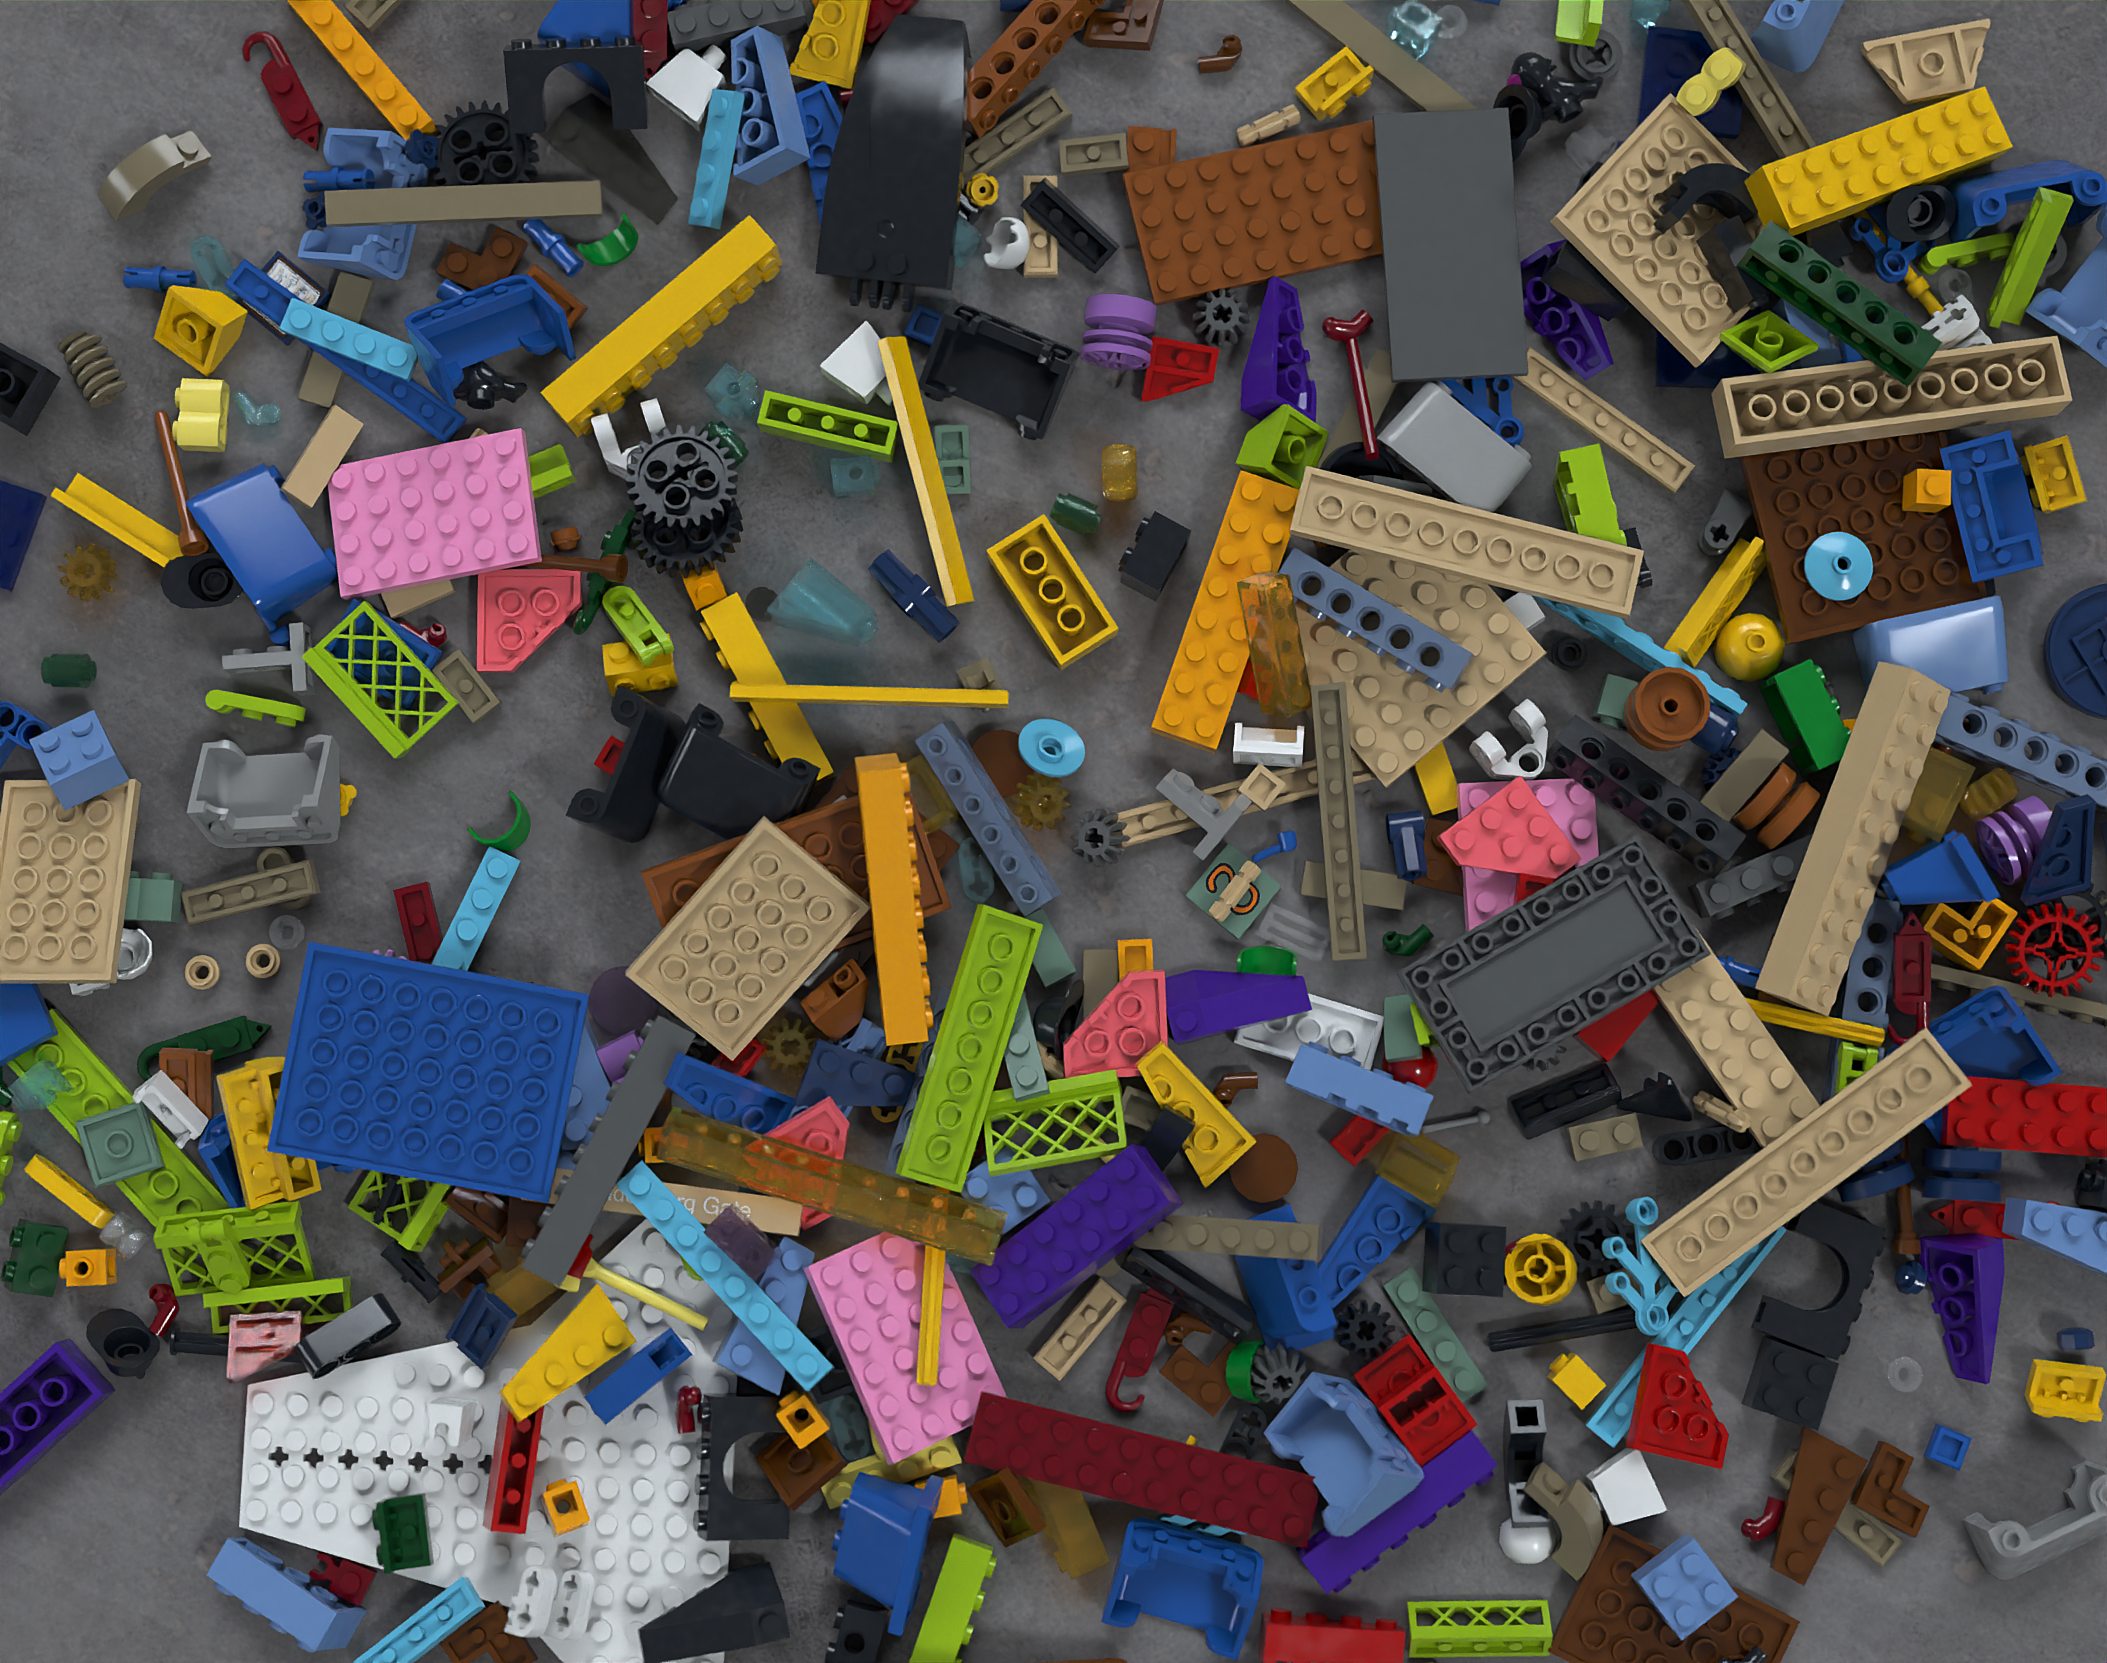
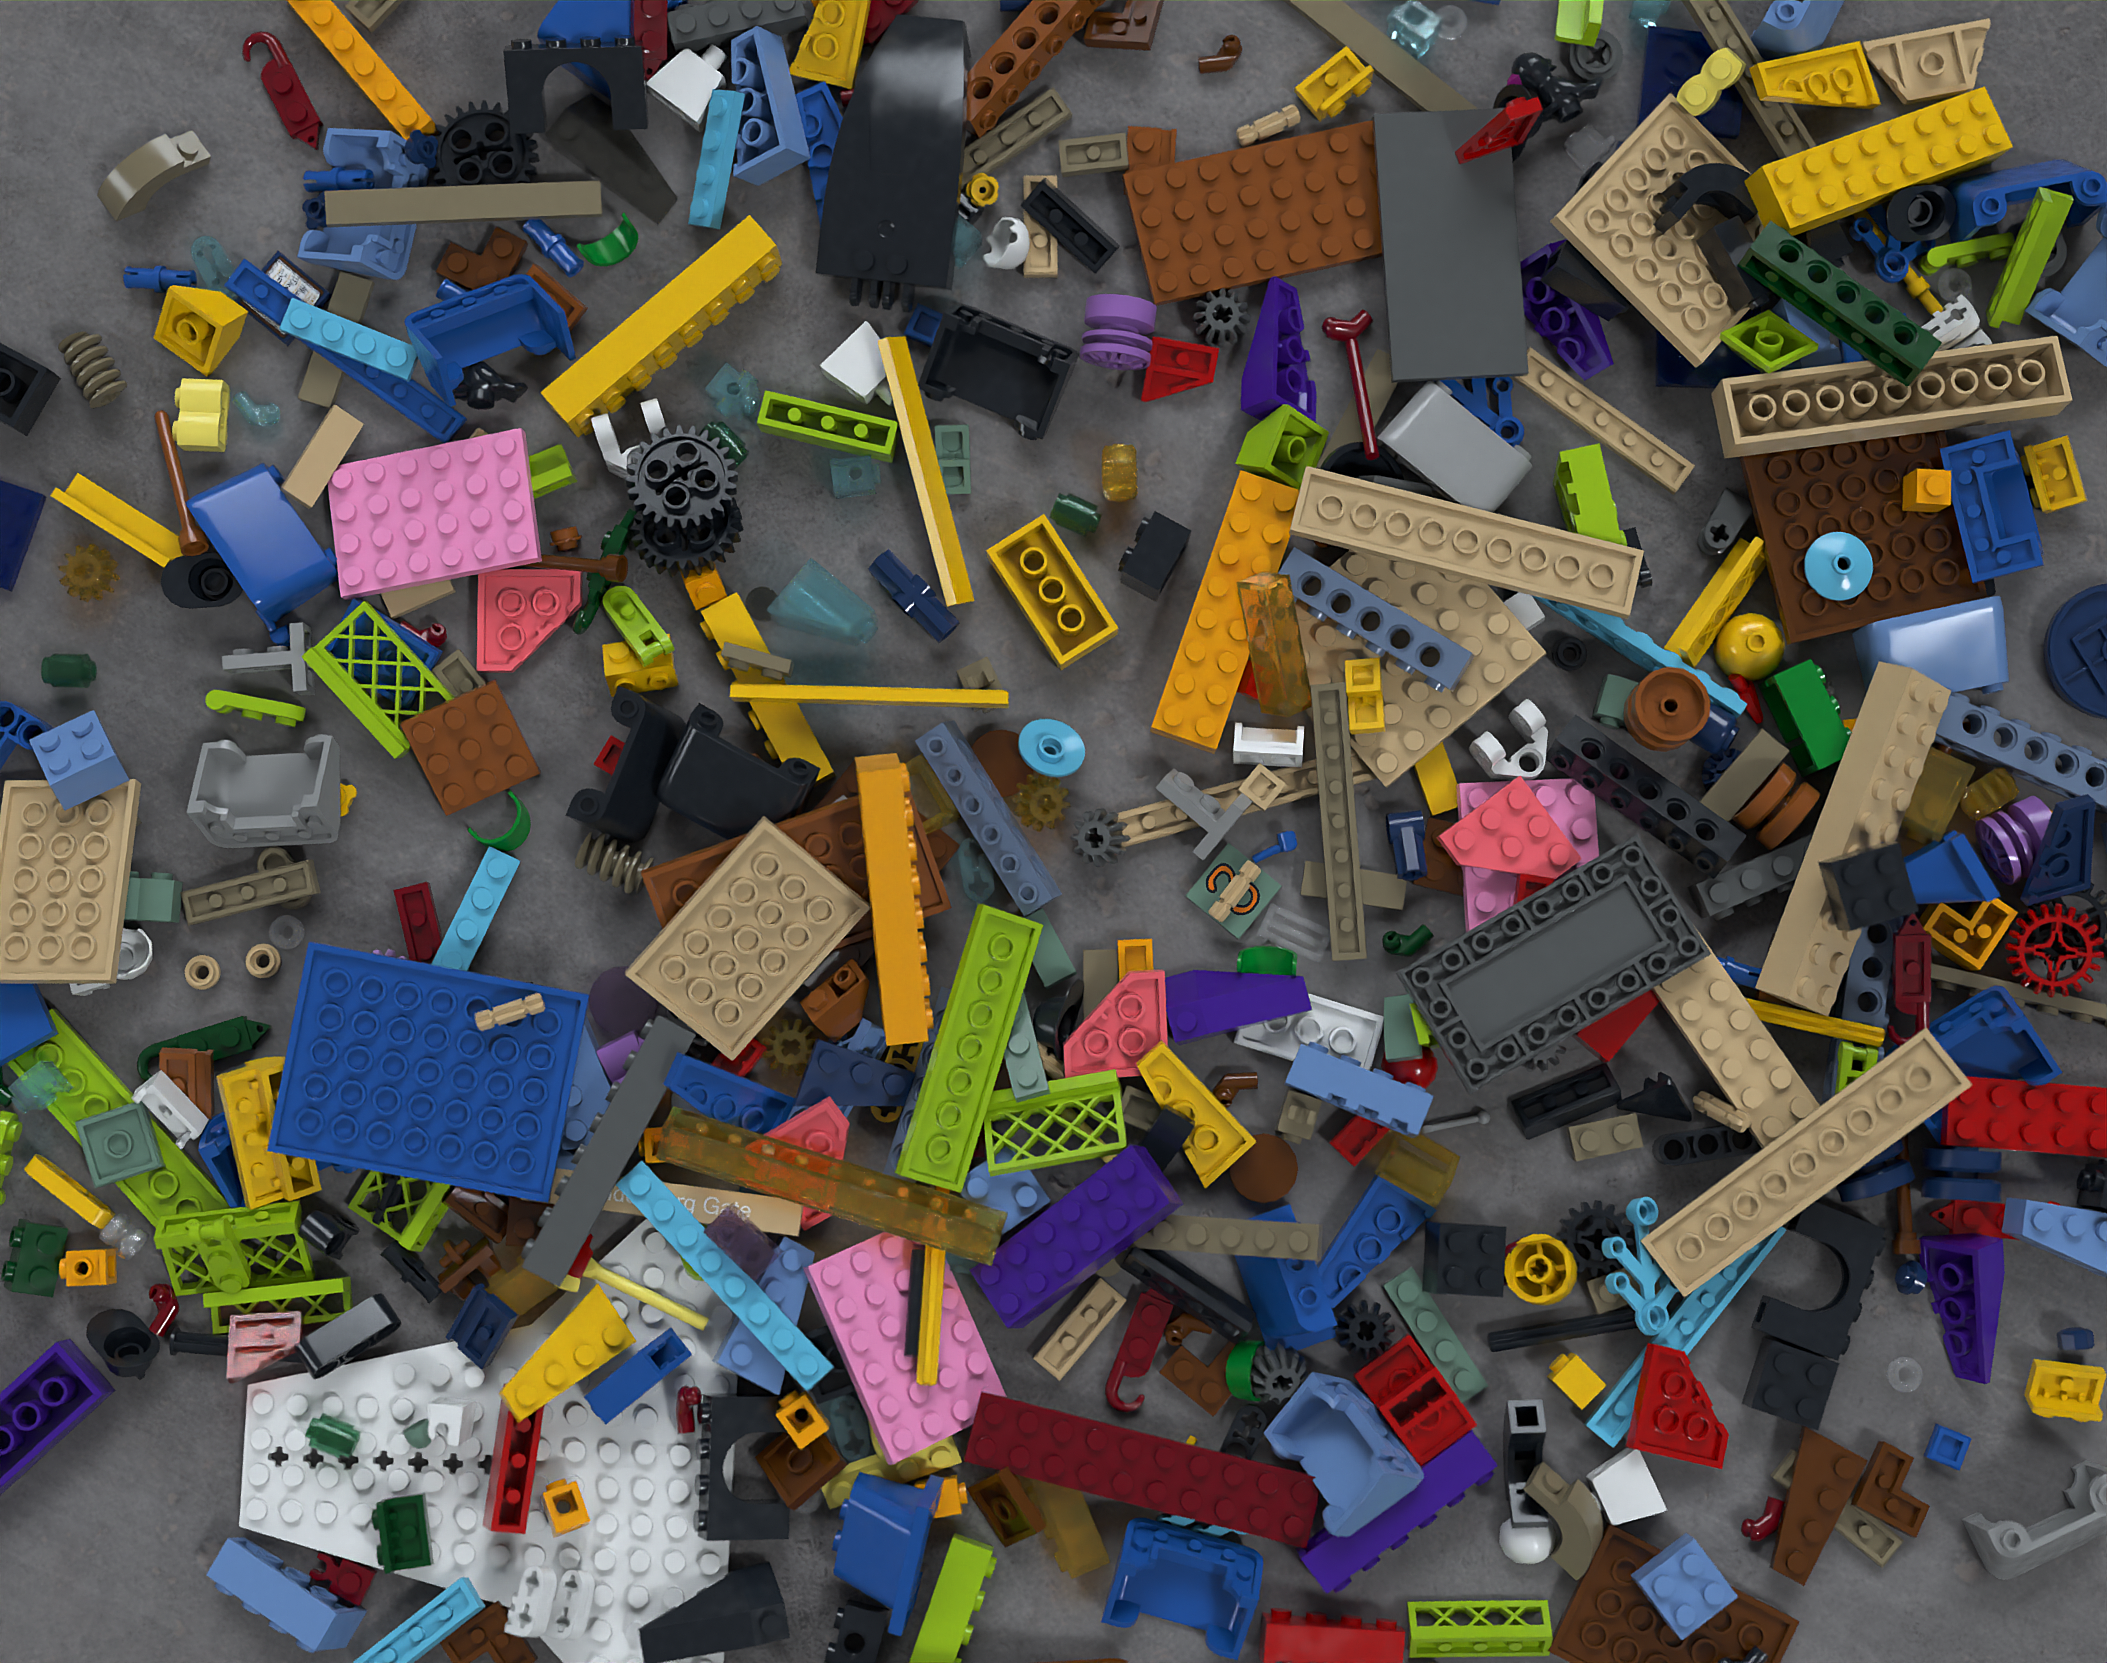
none -> black piece [298,1211,360,1260]
none -> clear green brick [305,1413,361,1459]
none -> dark orange plate [400,679,541,816]
none -> sand green hinge [402,1418,432,1449]
none -> tan axle [475,993,545,1031]
none -> dark tan piece [575,831,654,894]
none -> dark tan plate [721,642,795,681]
none -> black bar [904,1249,925,1357]
none -> dark tan brick [1275,1090,1322,1145]
none -> yellow slope [1345,658,1385,735]
none -> red wing [1455,97,1543,164]
none -> red bar [1728,674,1763,724]
none -> yellow wing [1749,41,1881,109]
none -> black brick [1818,842,1918,931]

